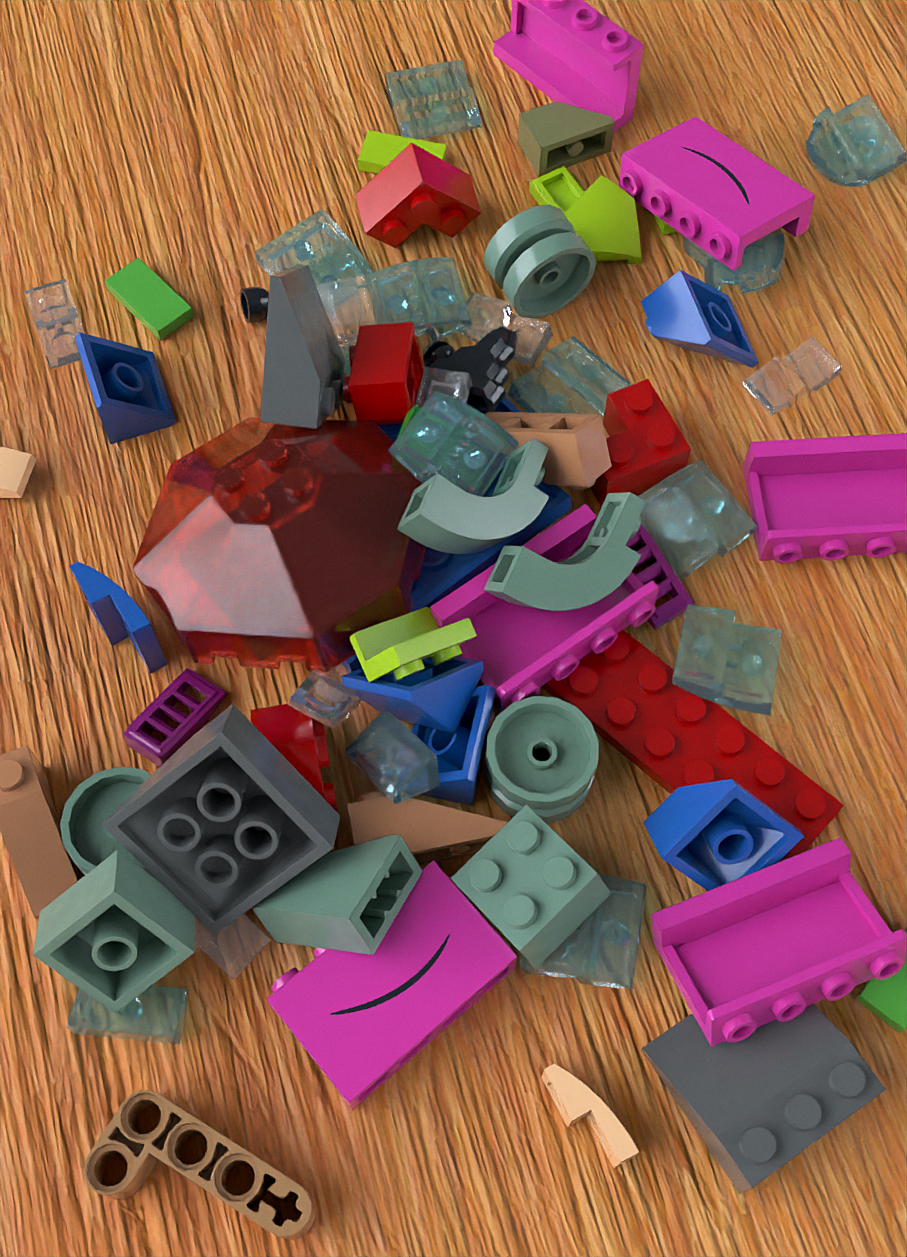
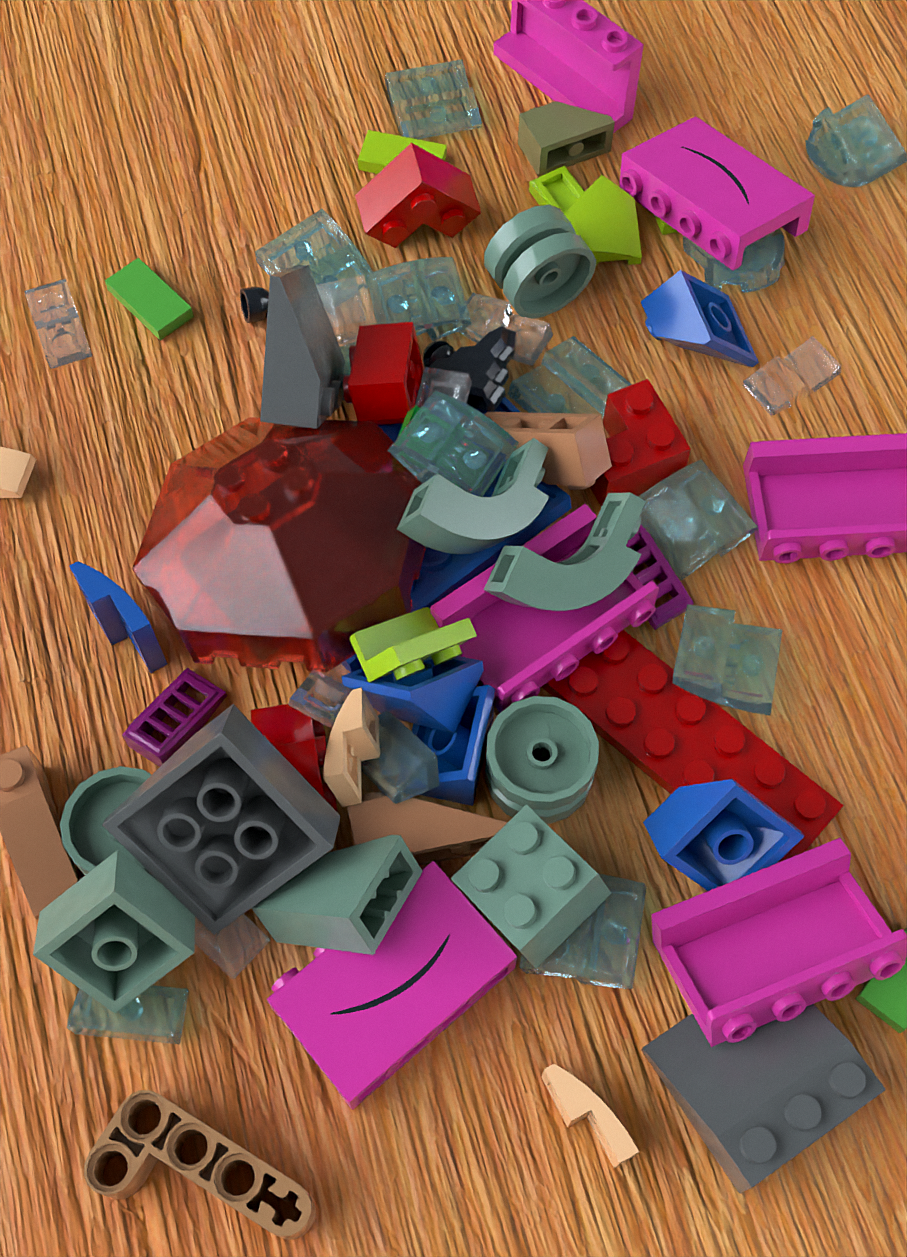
blue slope [75,332,176,444] -> none
none -> light nougat slope [323,688,380,807]

